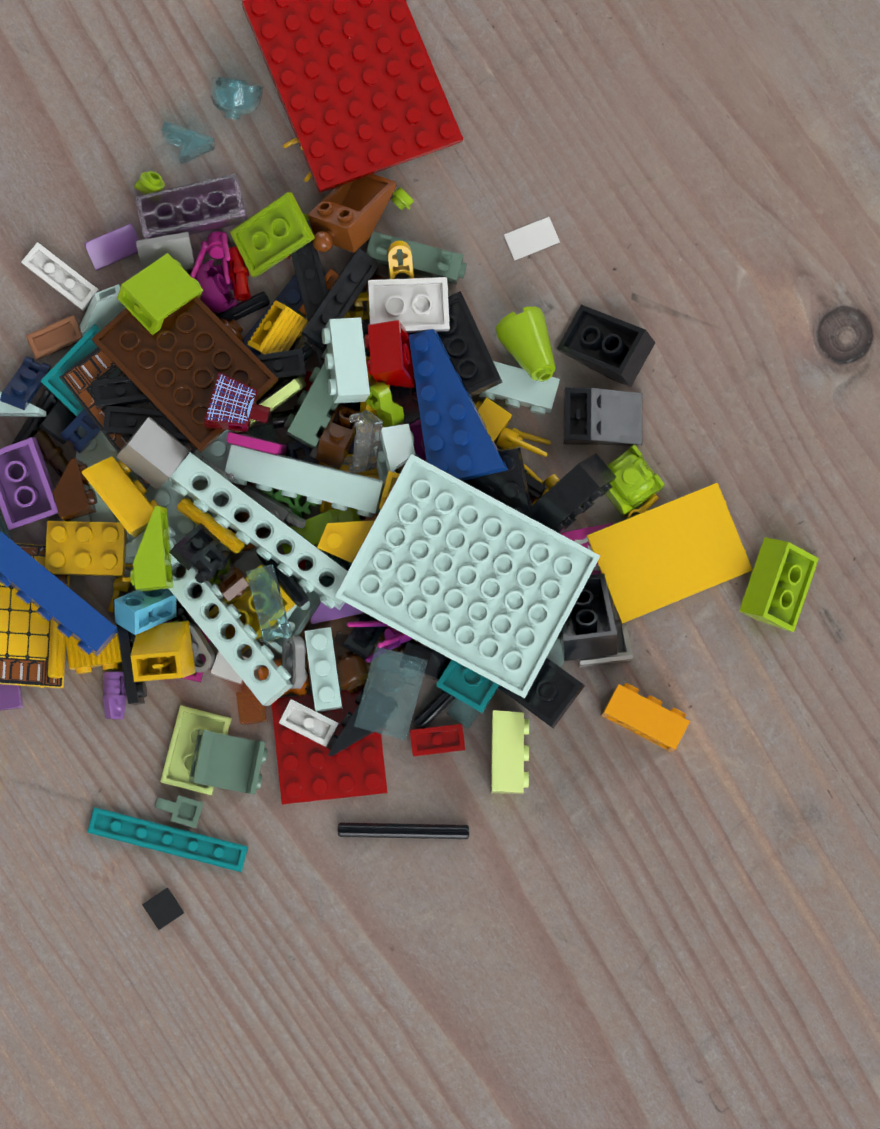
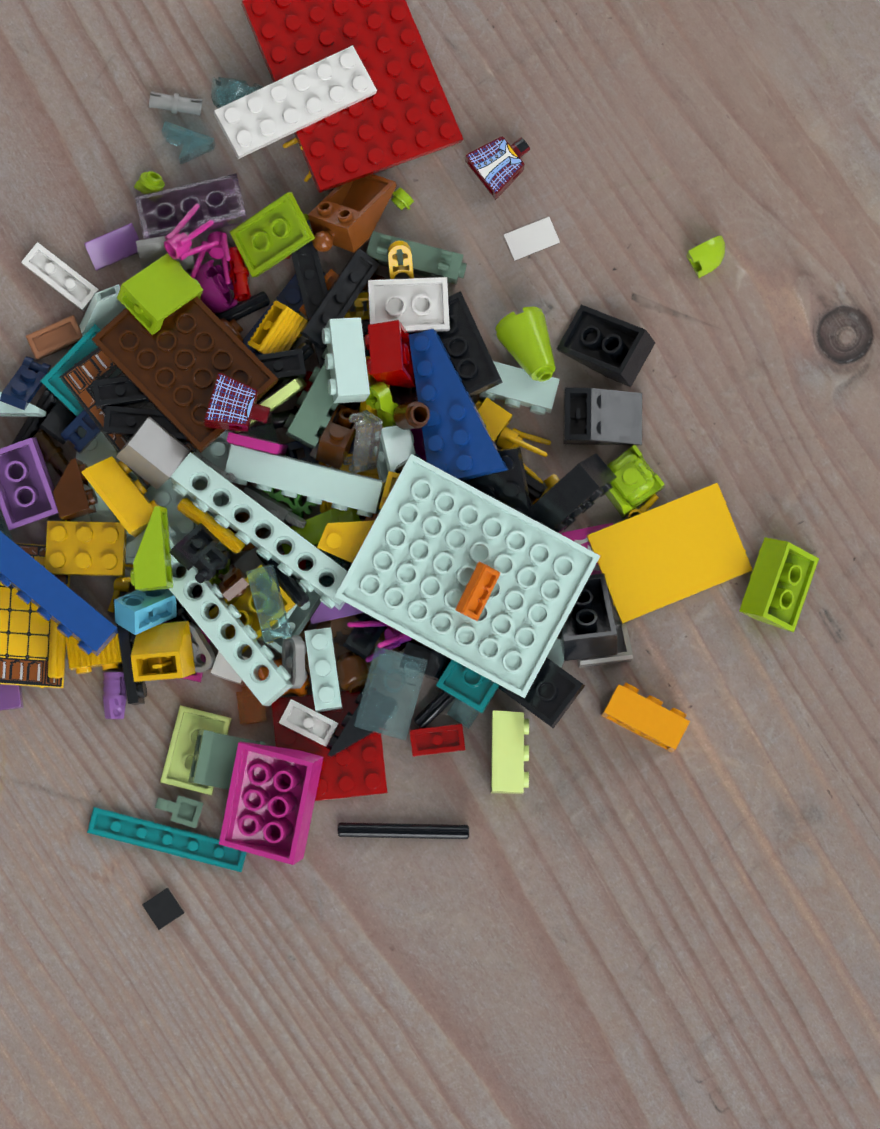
none -> light grey pin [149,91,203,116]
none -> dark pink plant [164,203,219,261]
none -> white plate [213,45,377,159]
none -> dark pink slope [219,742,323,865]
none -> reddish brown brick [394,401,430,430]
none -> orange plate [455,562,500,621]
none -> torso [465,136,530,200]
none -> lime brick [686,236,725,278]

